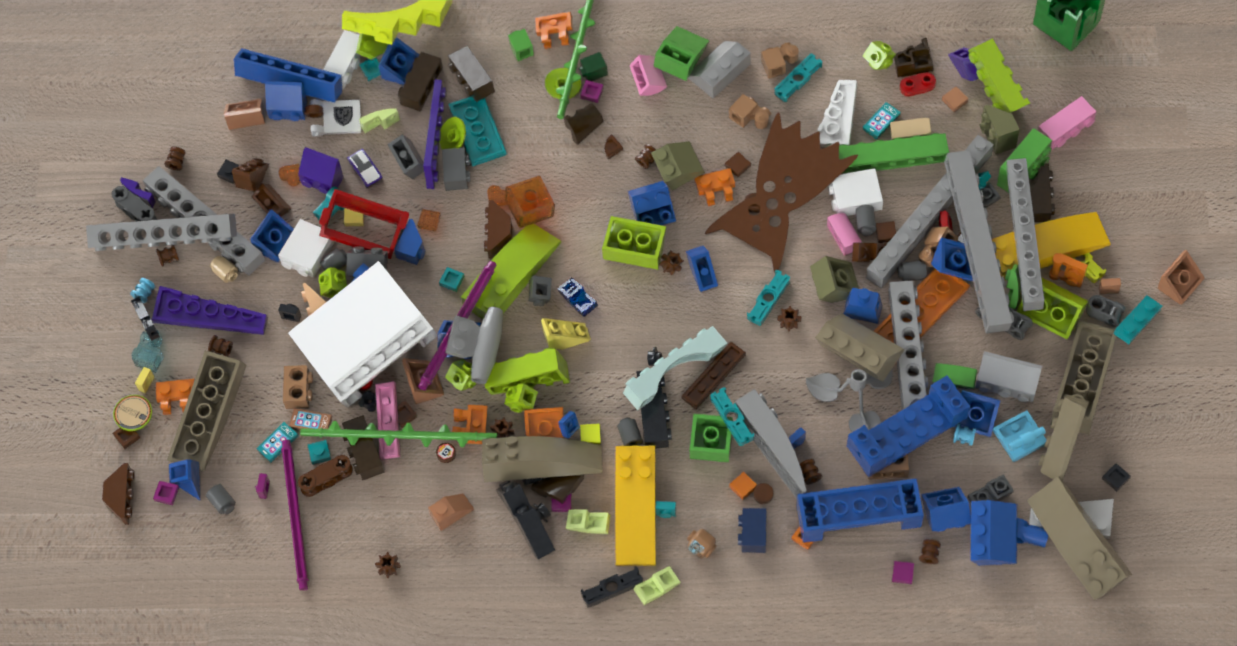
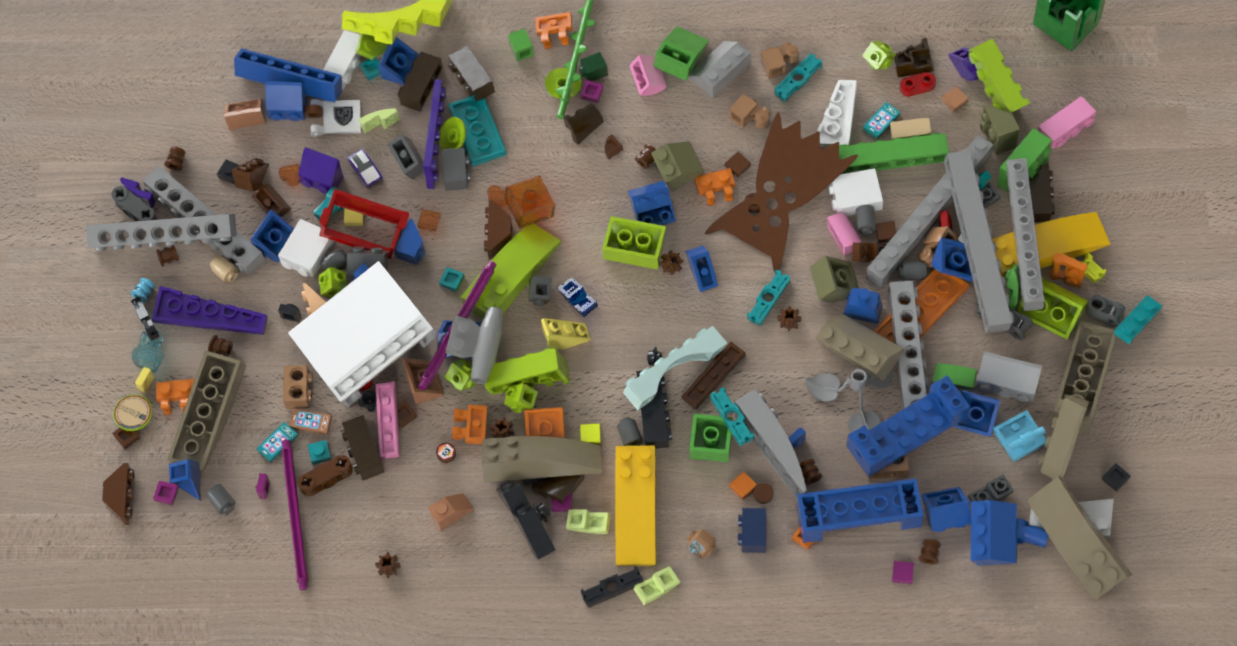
bright green plant [300,421,497,447] -> none
blue tile [558,411,580,439] -> none
teal plate [655,501,676,518] -> none
medium azure bush [953,424,976,446] -> none
nougat tile [1099,278,1121,294] -> none
nougat slope [1157,250,1205,305] -> none

